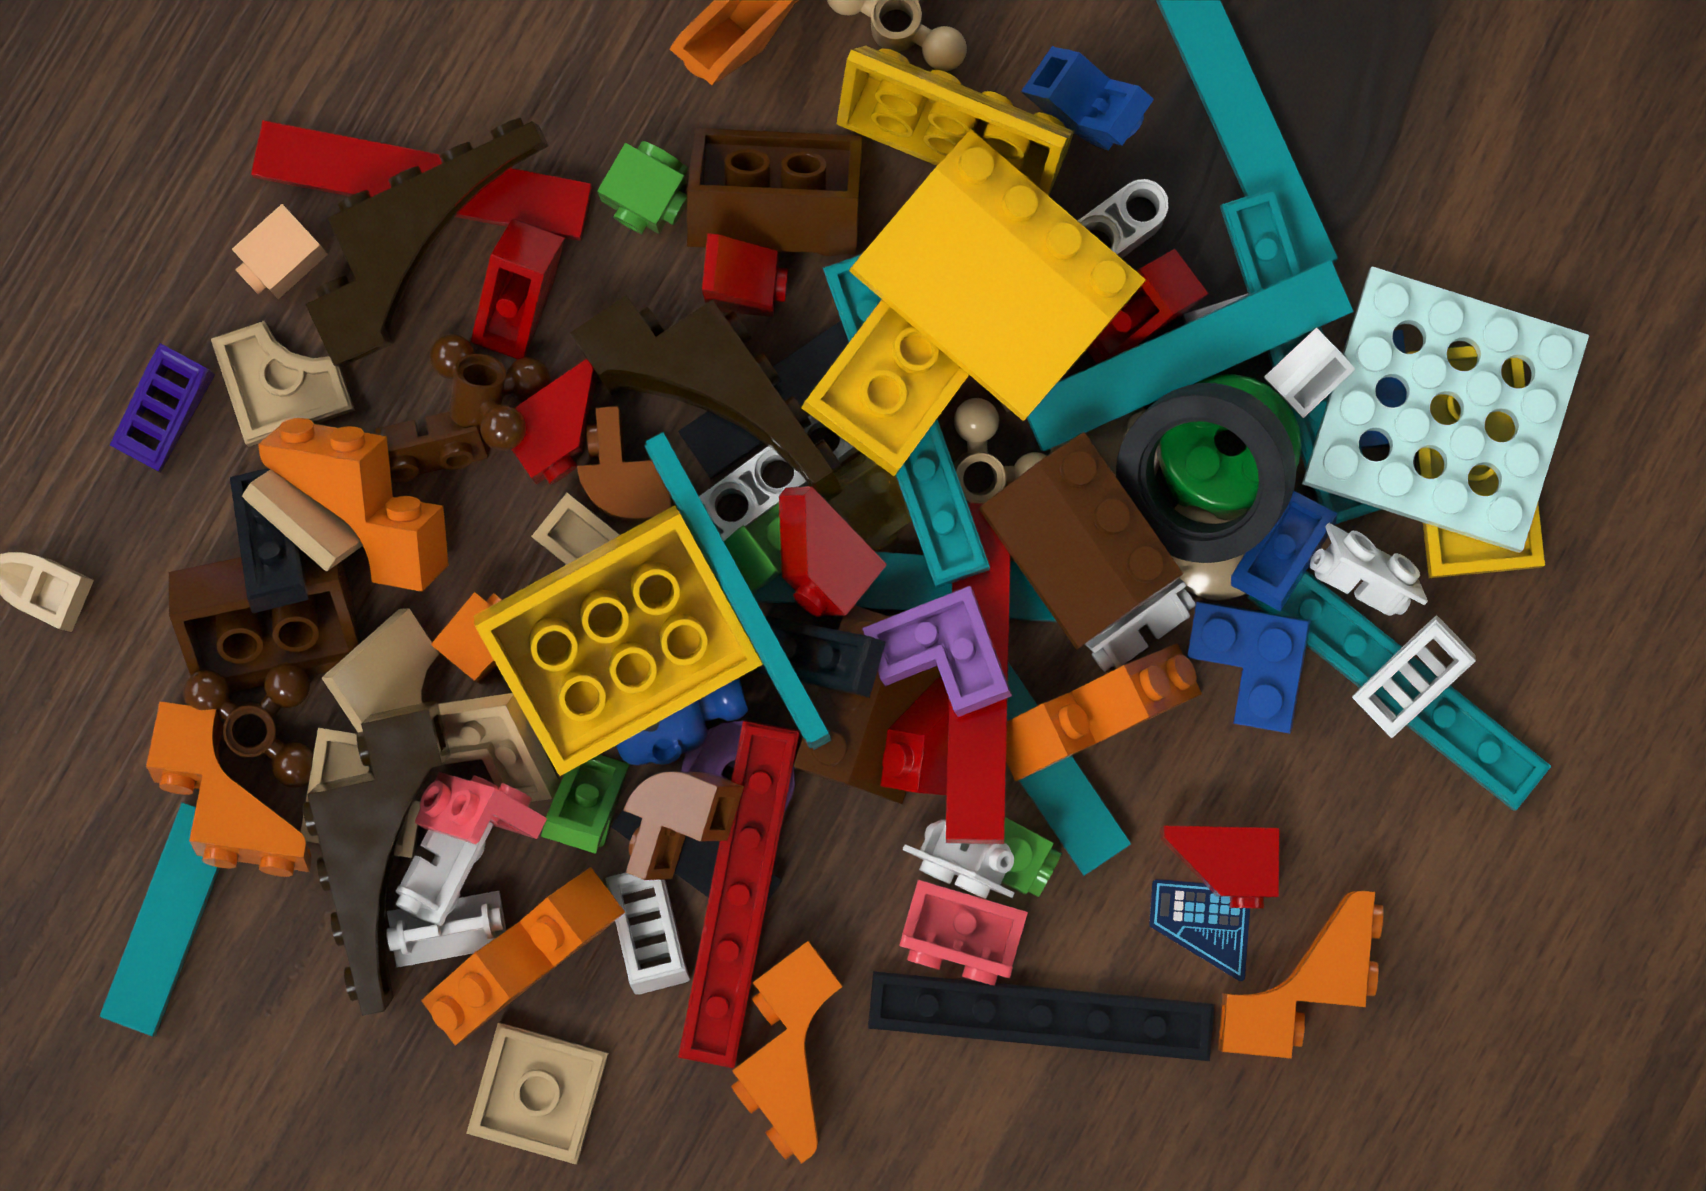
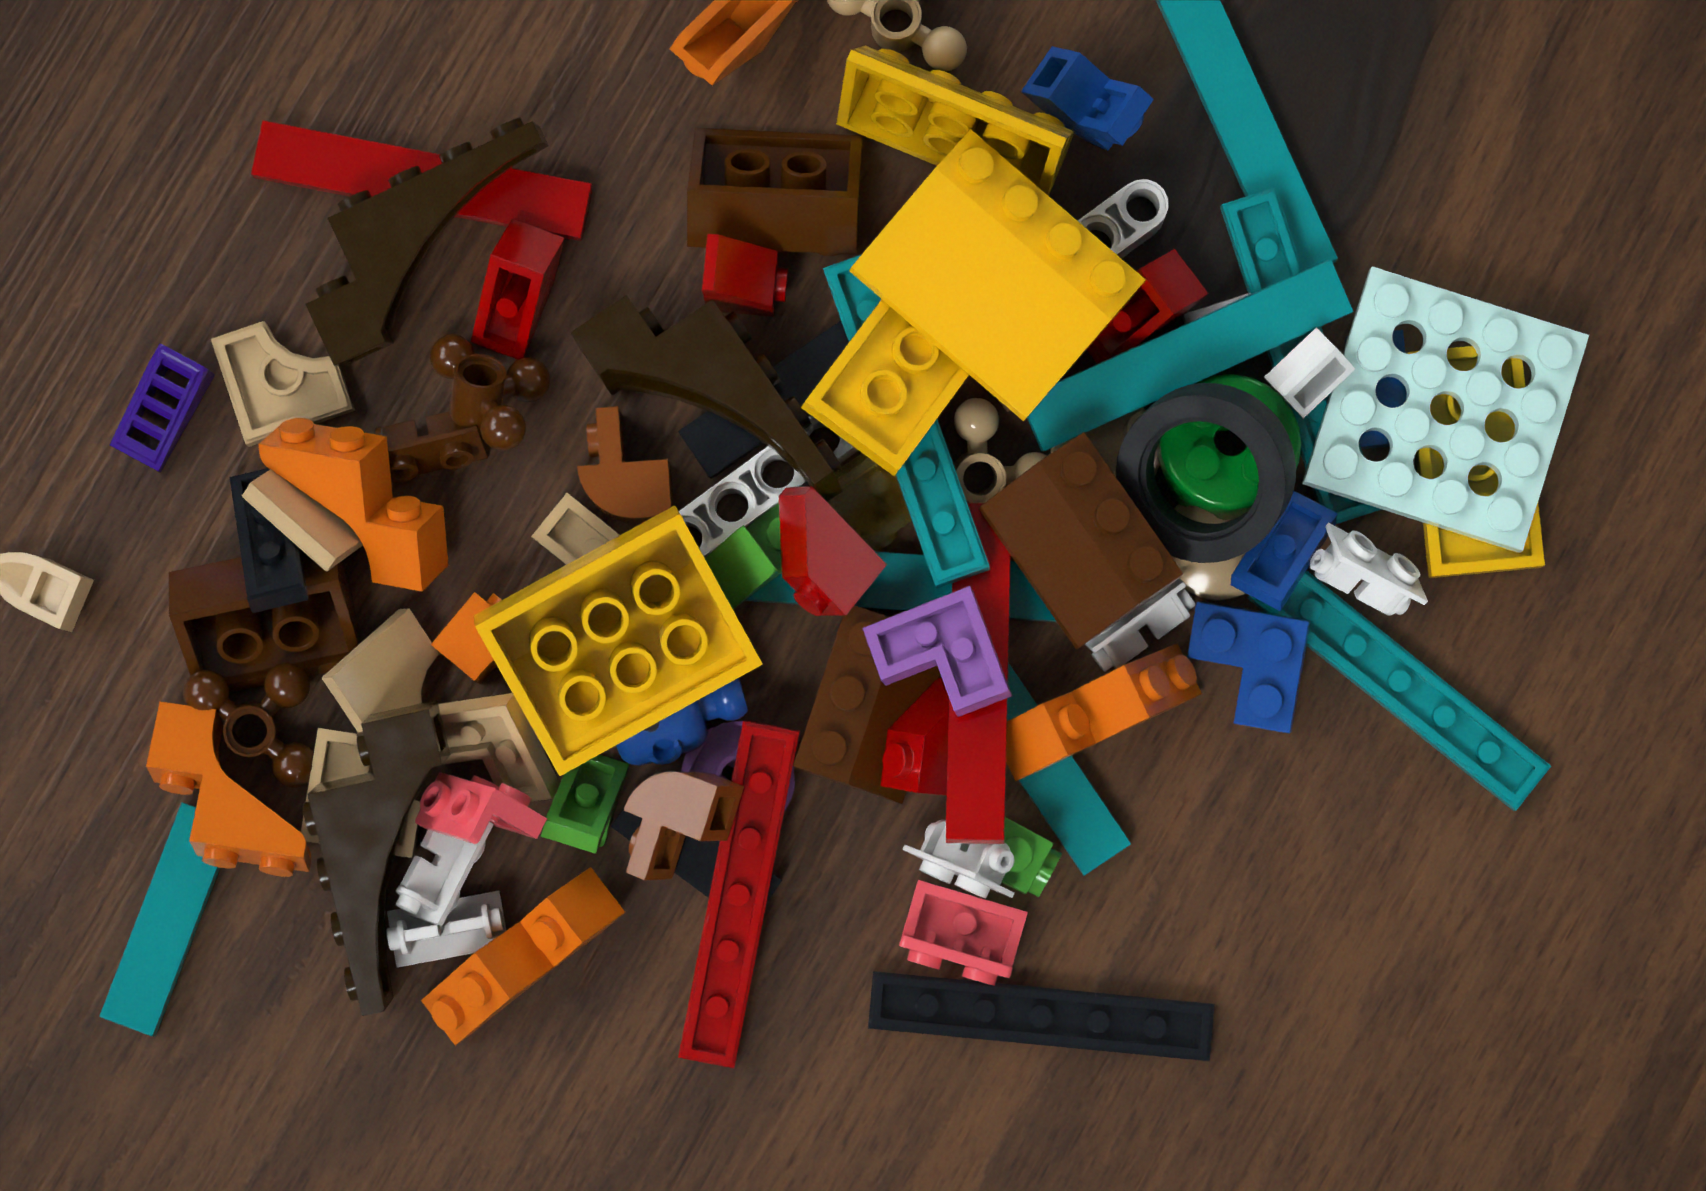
light nougat brick [232,204,328,299] -> none
tan tile [466,1022,609,1164] -> none
red slope [512,359,597,485] -> none
bright green brick [597,141,689,234] -> none
white slope [605,873,690,994] -> none
teal tile [645,432,831,750] -> none
orange arch [731,941,843,1164] -> none
black tile [752,615,886,698] -> none
dark blue sticker [1149,879,1250,981] -> none
red slope [1160,826,1279,909] -> none
orange arch [1218,891,1383,1058] -> none
white slope [1352,615,1476,738] -> none

